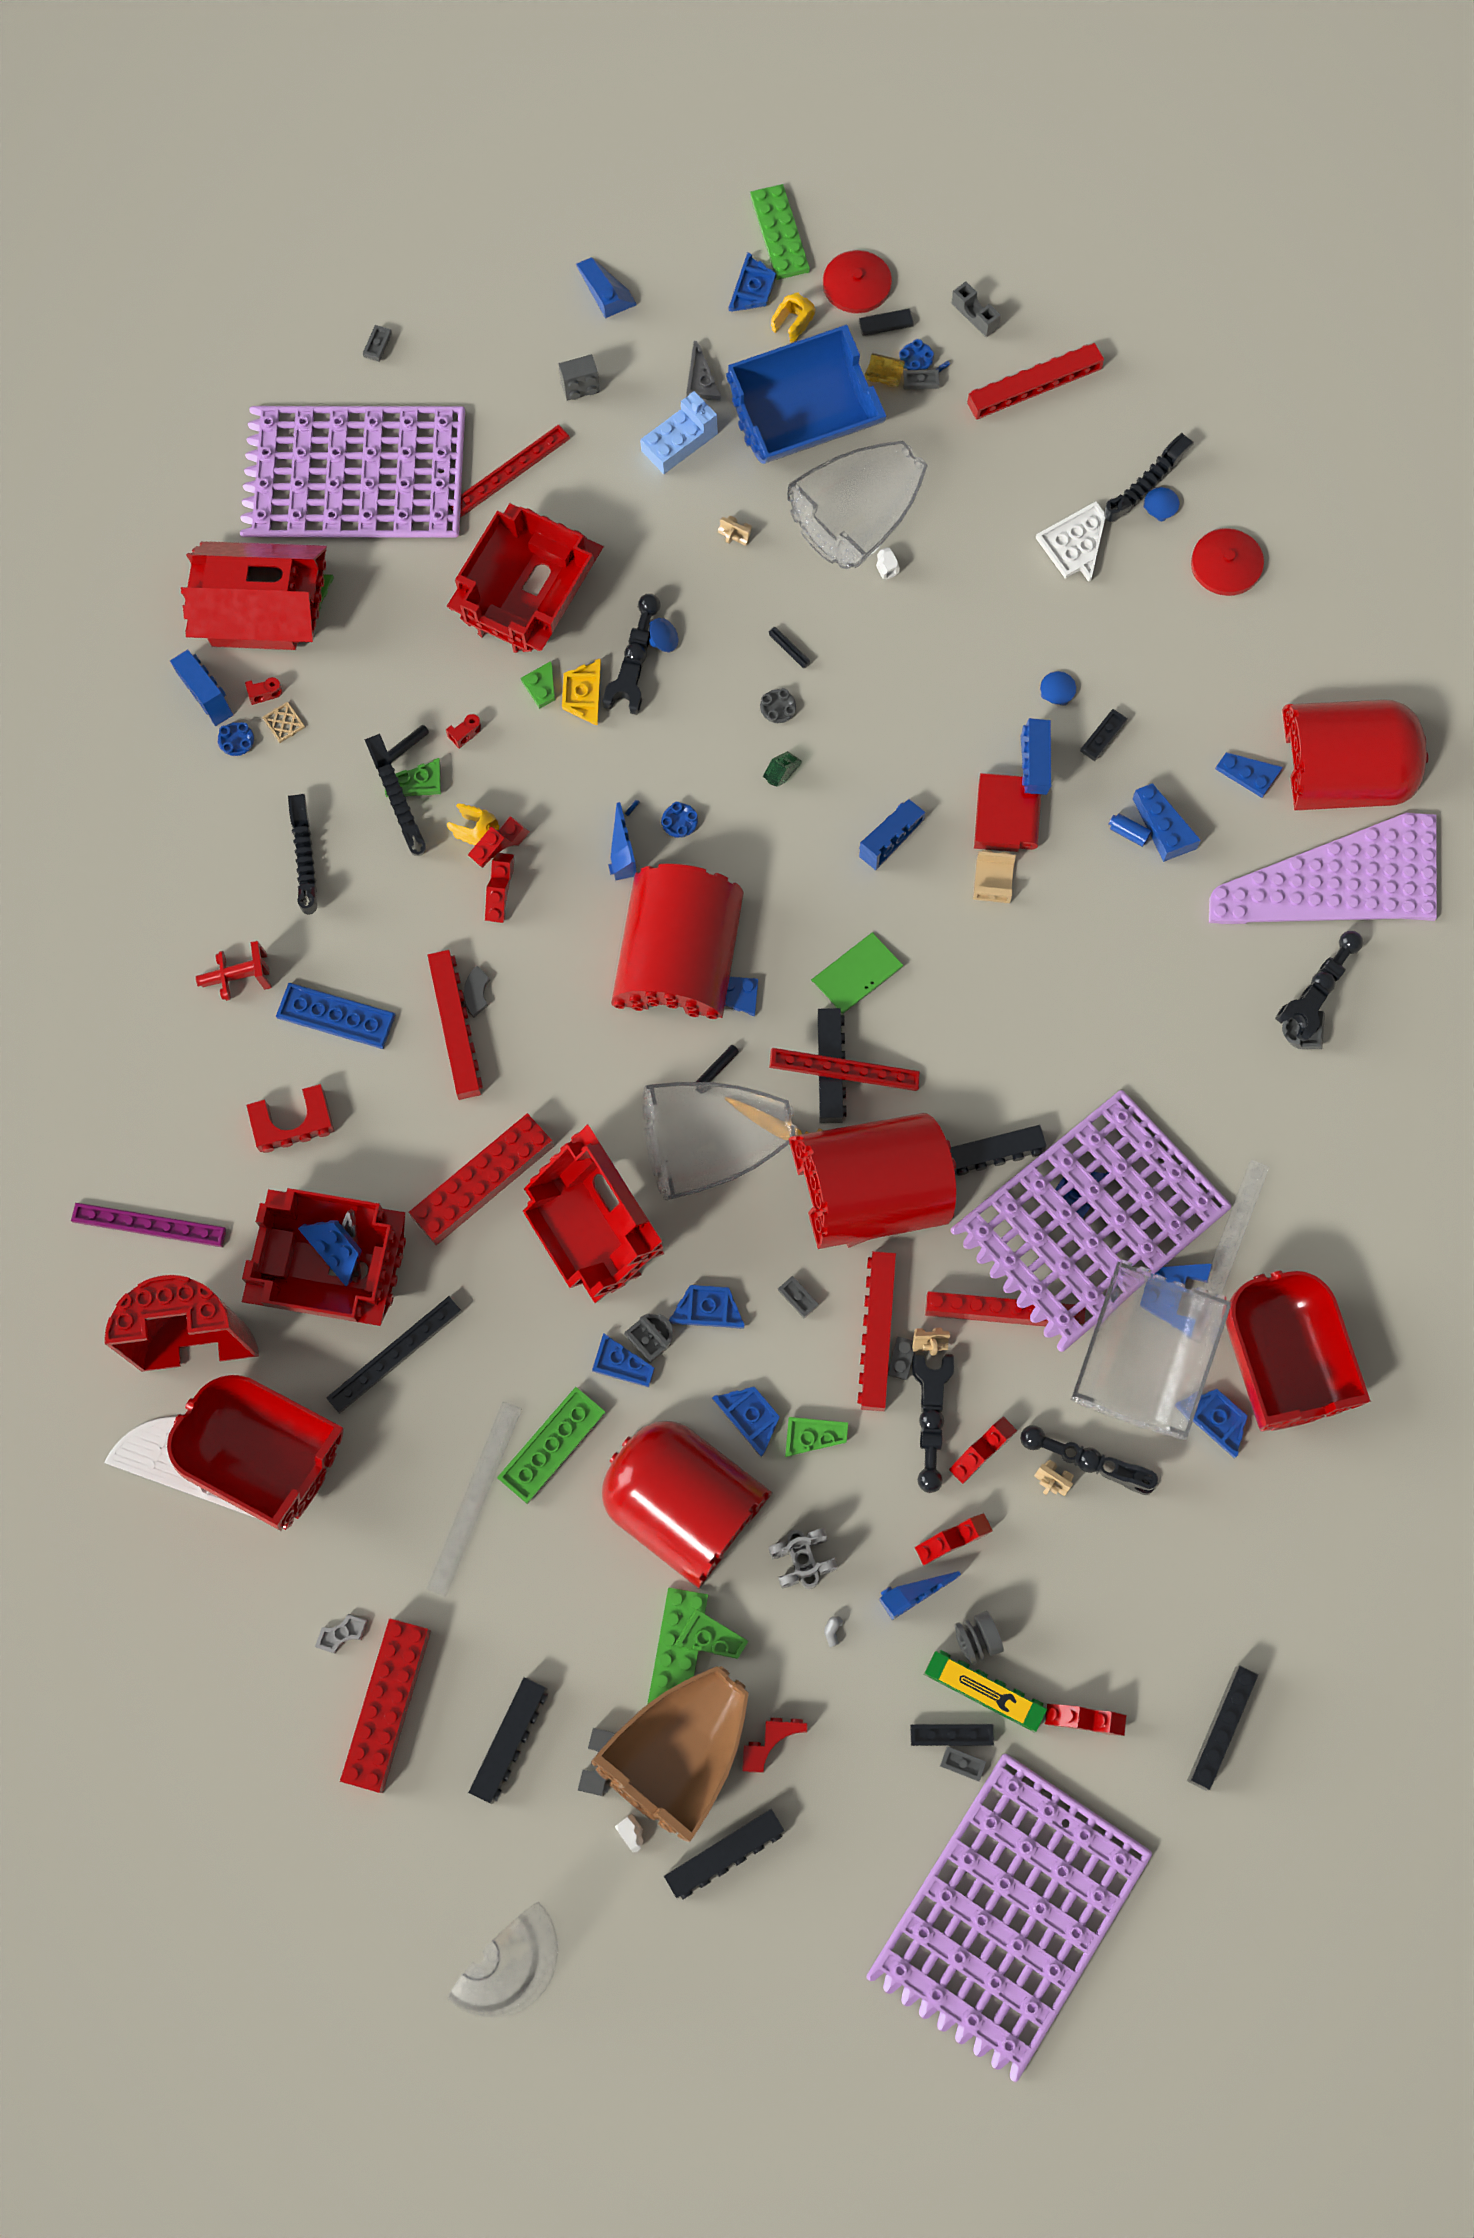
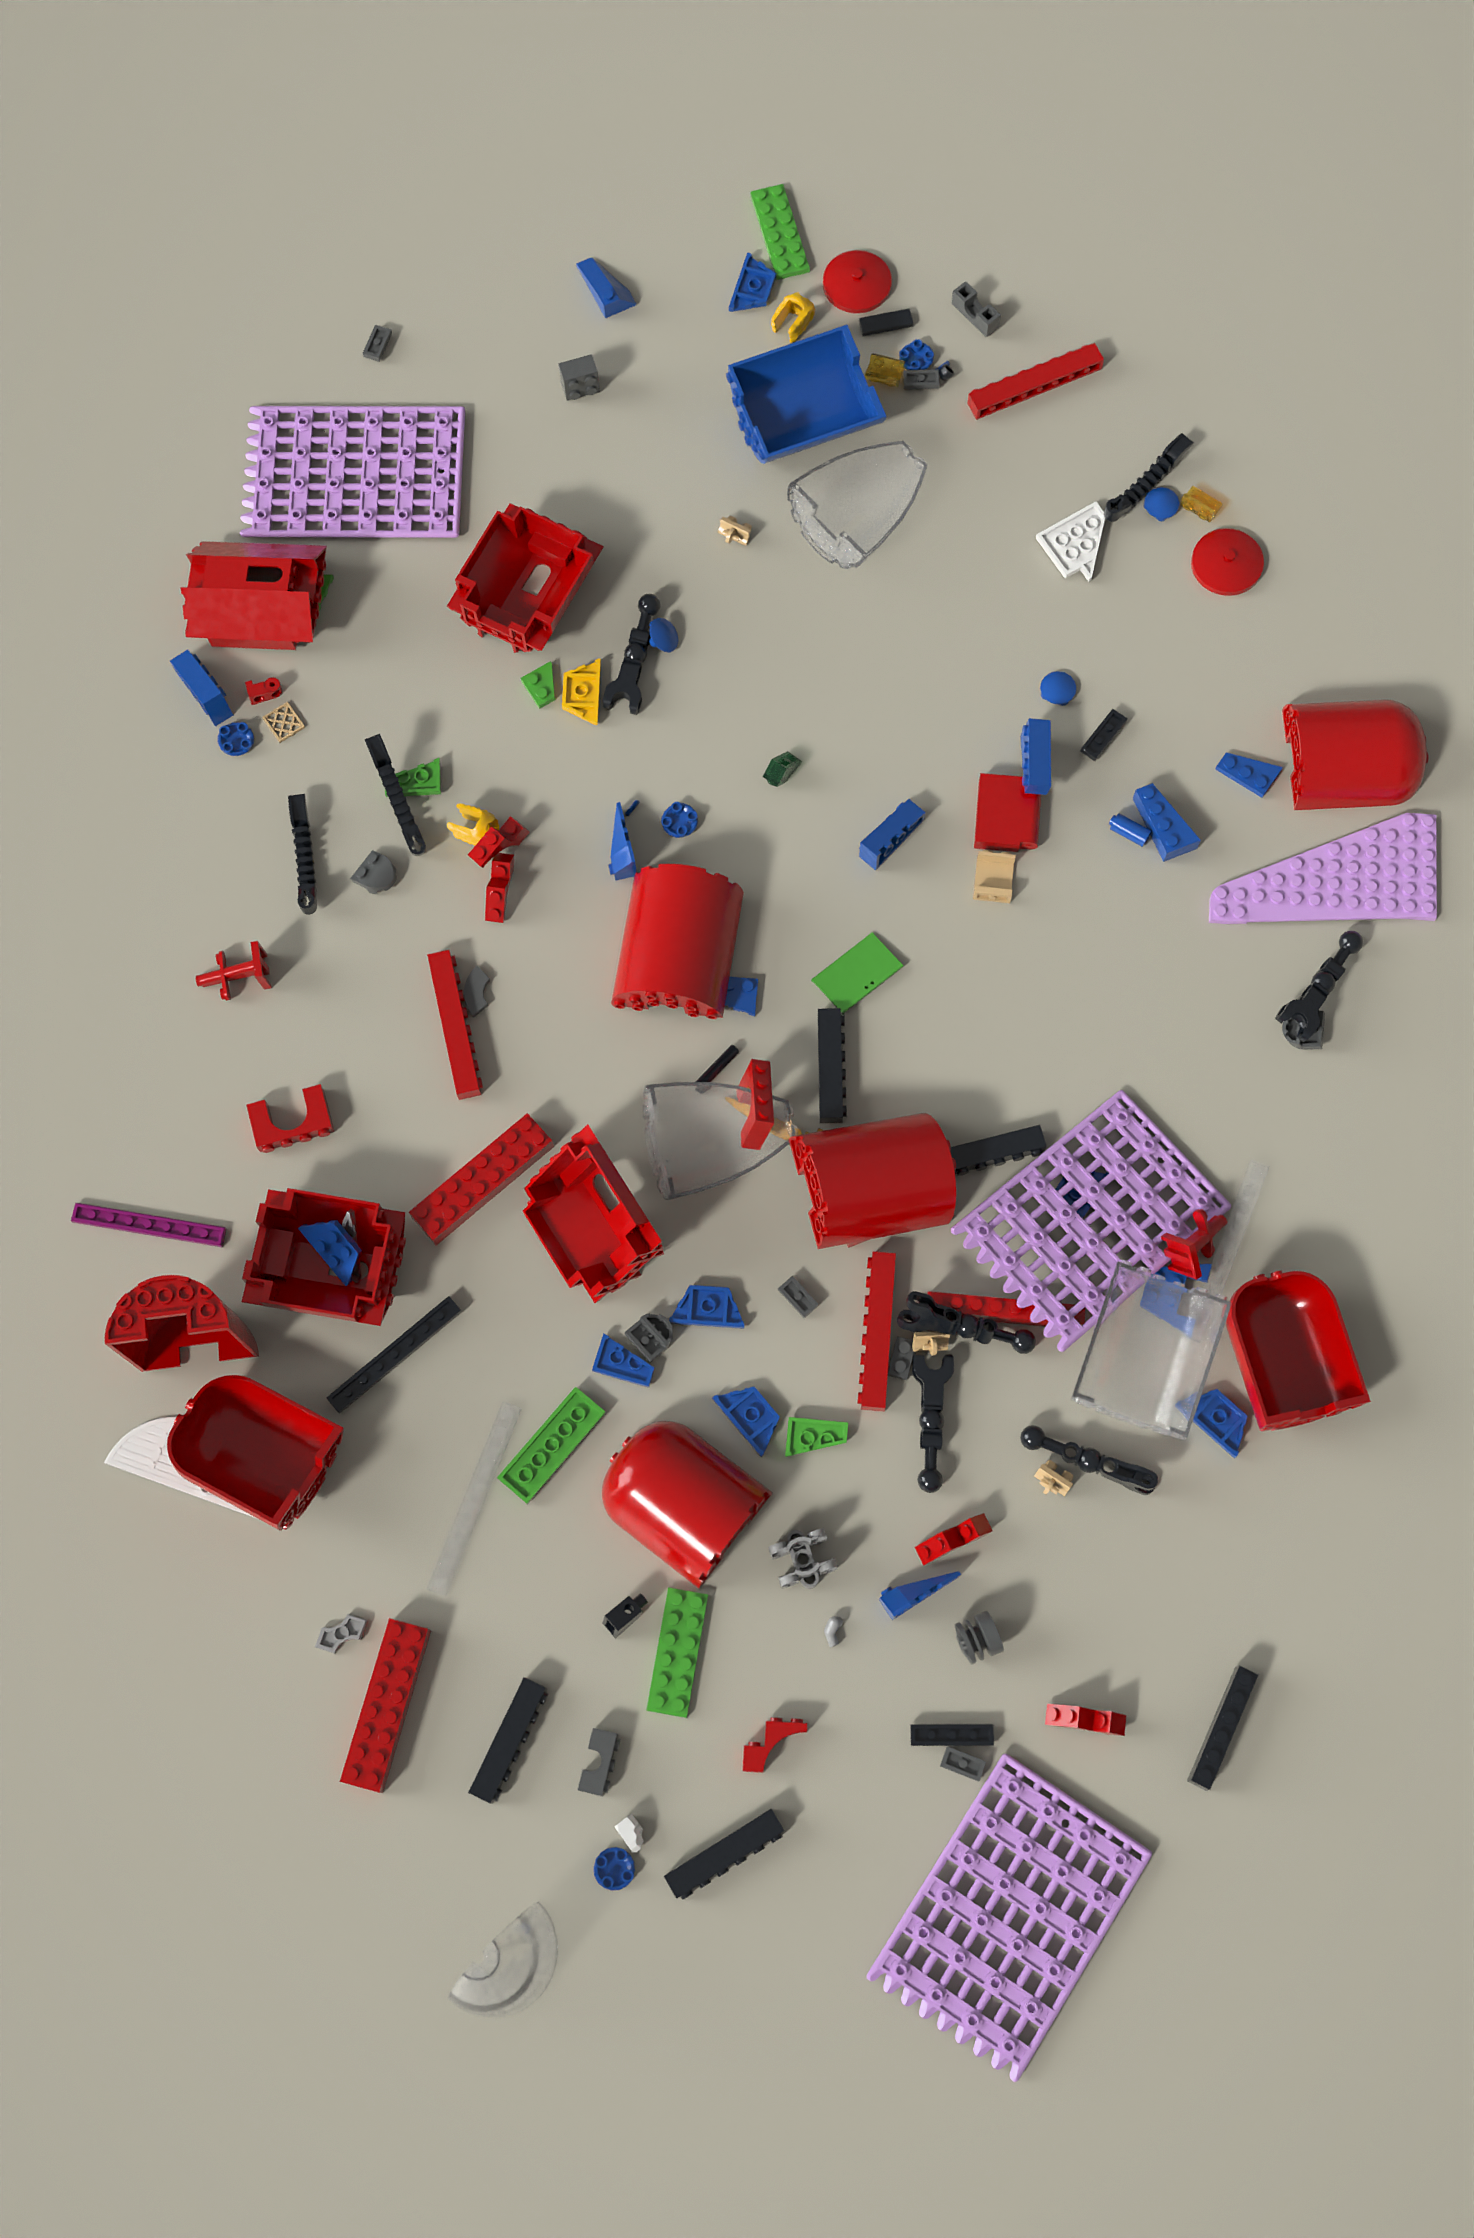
blue tile [276,982,396,1049] -> none
black axle [388,725,429,762] -> none
red leg [446,714,481,749] -> none
red tile [449,424,570,518] -> none
medium nougat panel [591,1666,749,1842] -> none
light blue hinge [640,391,718,474] -> none
bright green wing [675,1609,748,1659] -> none
flat silver wing [686,341,720,400] -> none
dark grey dish [760,688,796,723] -> none
black axle [769,627,810,668] -> none
red tile [769,1048,920,1091] -> none
white rock [876,547,900,579] -> none
brick [923,1650,1047,1733] -> none
red arch [949,1416,1017,1484] -> none
none -> dark grey slope [350,850,397,894]
none -> blue dish [593,1847,635,1891]
none -> black torso [602,1593,648,1639]
none -> red arch [738,1059,774,1150]
none -> black piece [897,1291,1036,1354]
none -> black hinge [939,364,954,380]
none -> red piece [1161,1209,1228,1280]
none -> clear yellow bracket [1180,486,1223,522]

